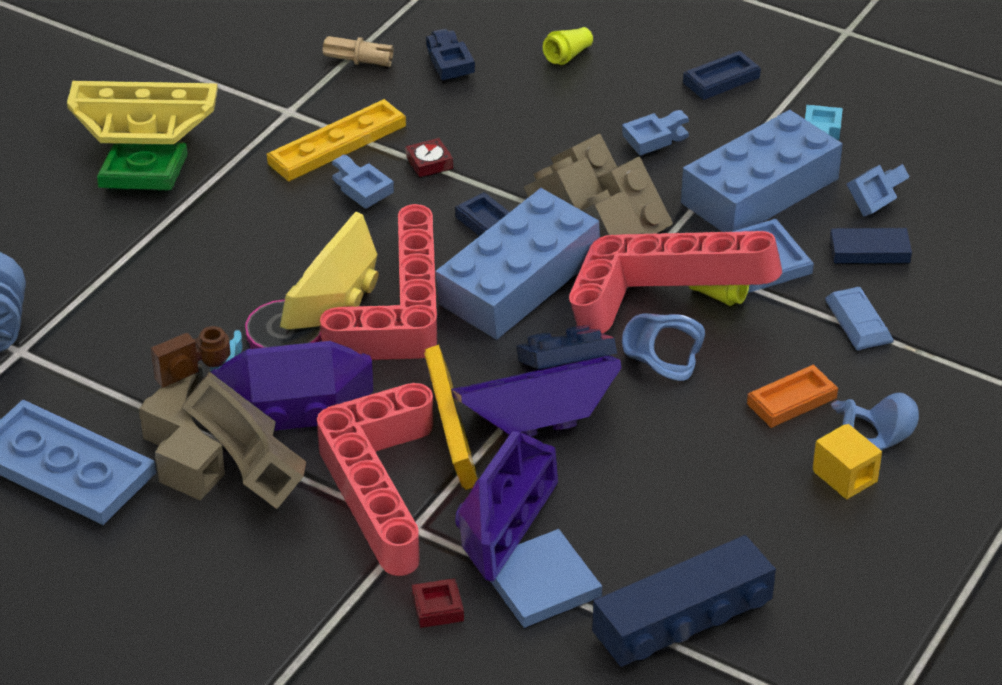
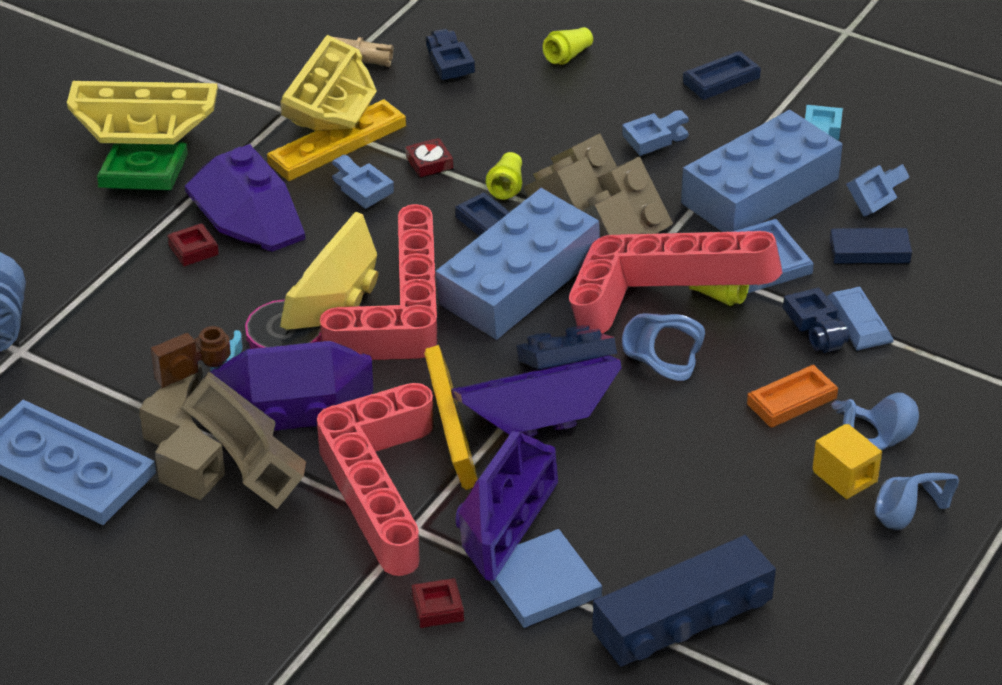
none -> dark red tile [167,223,219,267]
none -> dark purple wedge [185,144,306,252]
none -> light yellow wedge [280,35,377,131]
none -> neon yellow cone [486,152,522,200]
none -> dark blue plate [783,287,849,353]
none -> medium blue piece [875,473,959,530]

